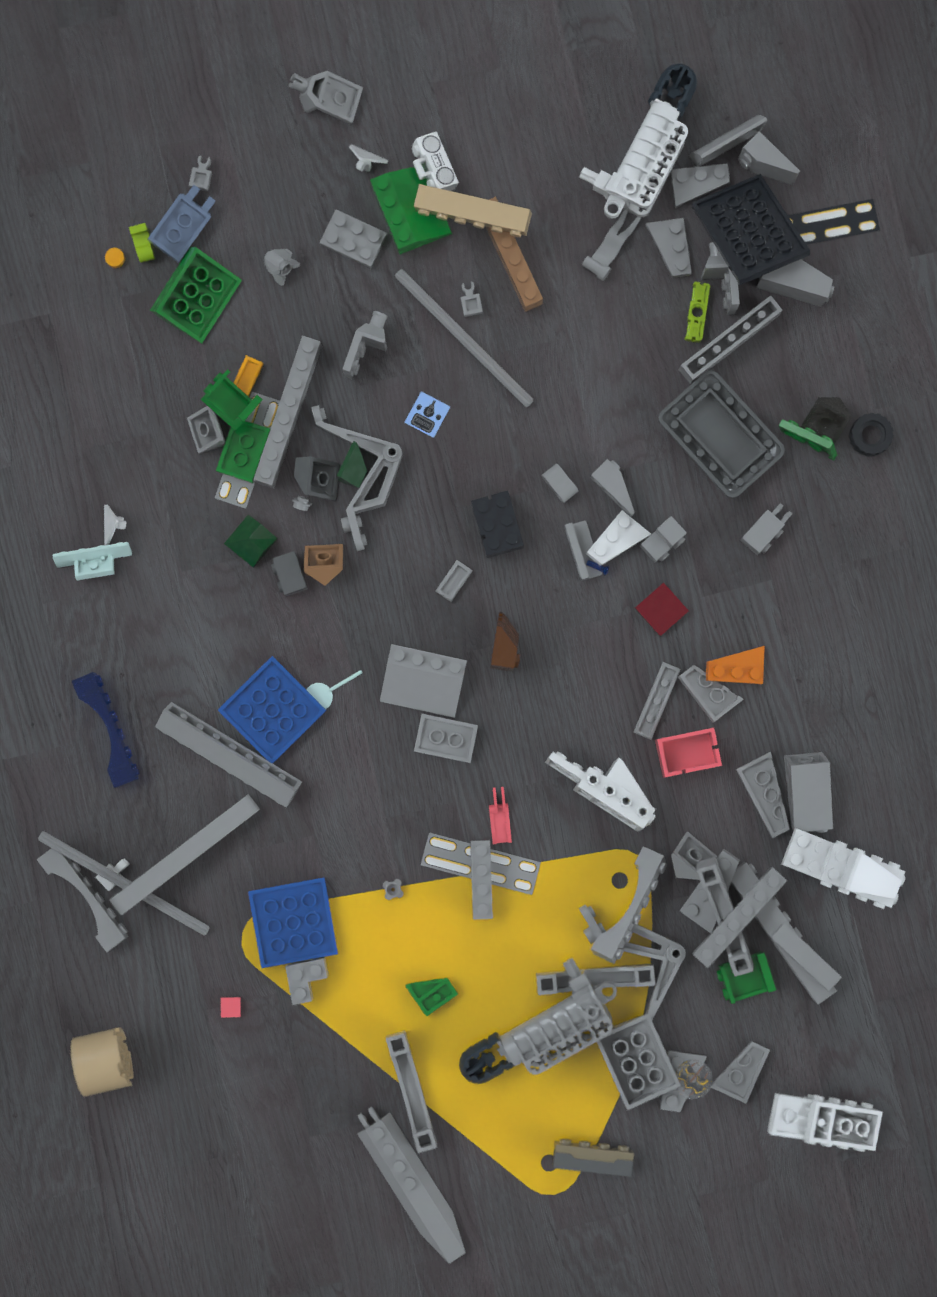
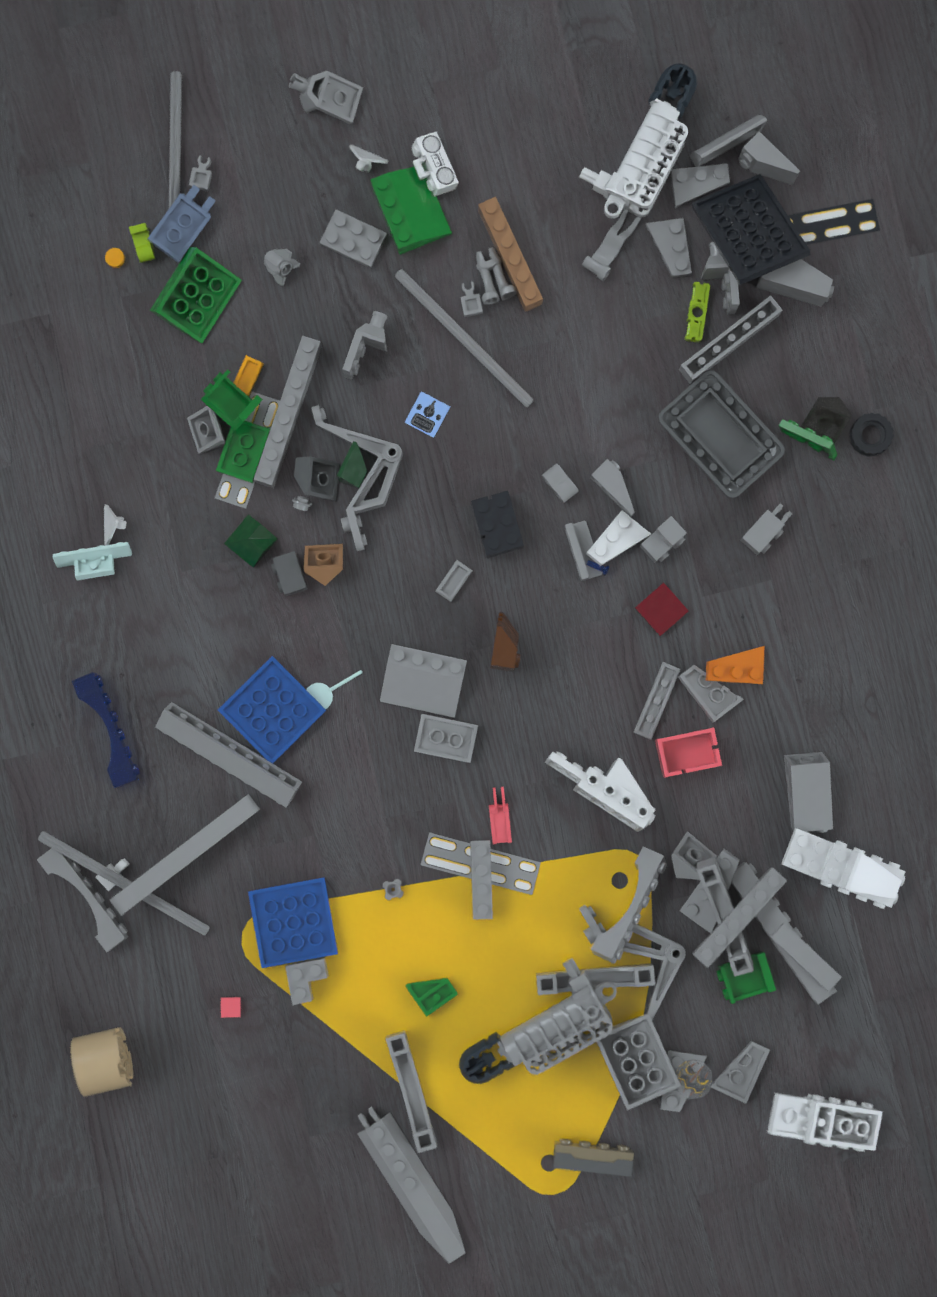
tan brick [414,184,532,237] -> none
light grey wing [736,752,790,838] -> none
none -> light grey axle [169,71,181,208]
none -> light grey piece [476,247,517,304]

